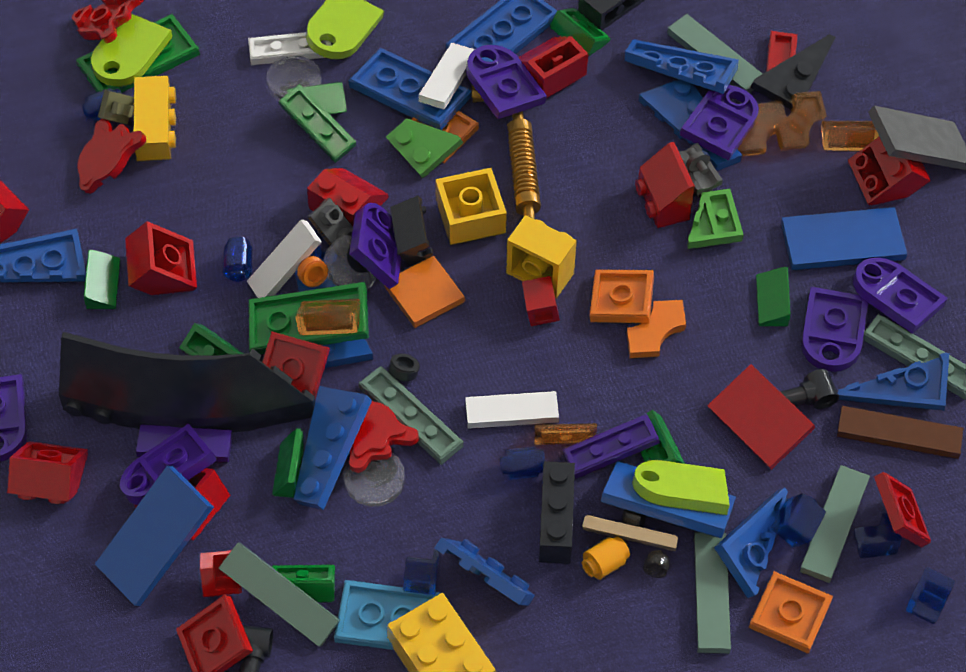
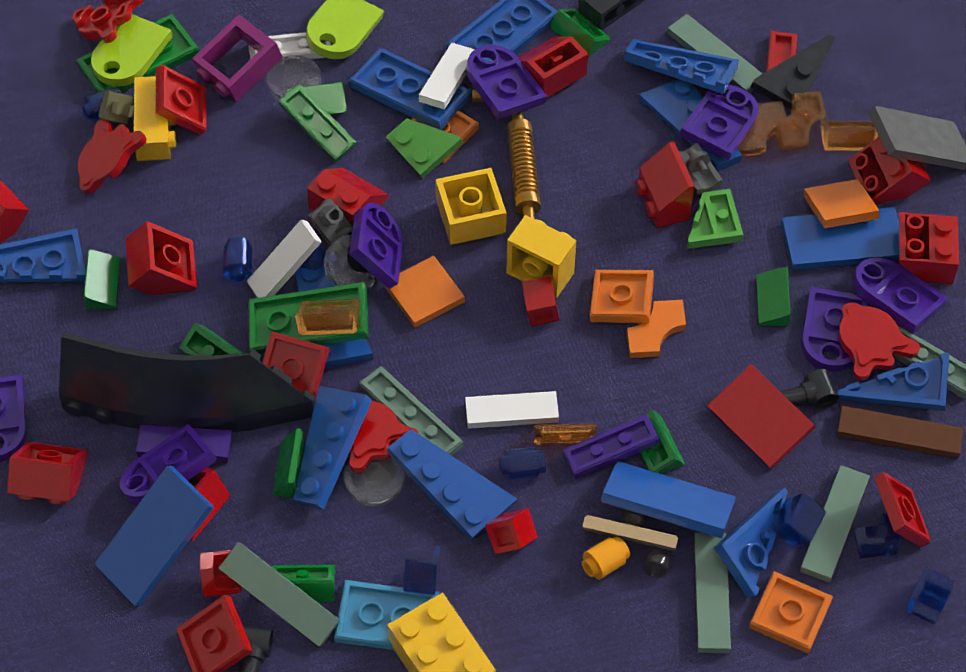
orange tile [297,256,328,287] -> none
black tile [388,354,420,381] -> none
black hinge [390,195,434,267] -> none
blue wing [434,537,535,606] -> none
black brick [539,461,575,564] -> none
lime tile [632,460,730,515] -> none
none -> red tile [155,65,206,135]
none -> magenta window [192,15,283,102]
none -> blue wing [387,429,518,541]
none -> red panel [485,508,537,554]
none -> orange tile [804,179,880,229]
none -> red tile [838,303,920,380]
none -> red slope [898,212,959,284]

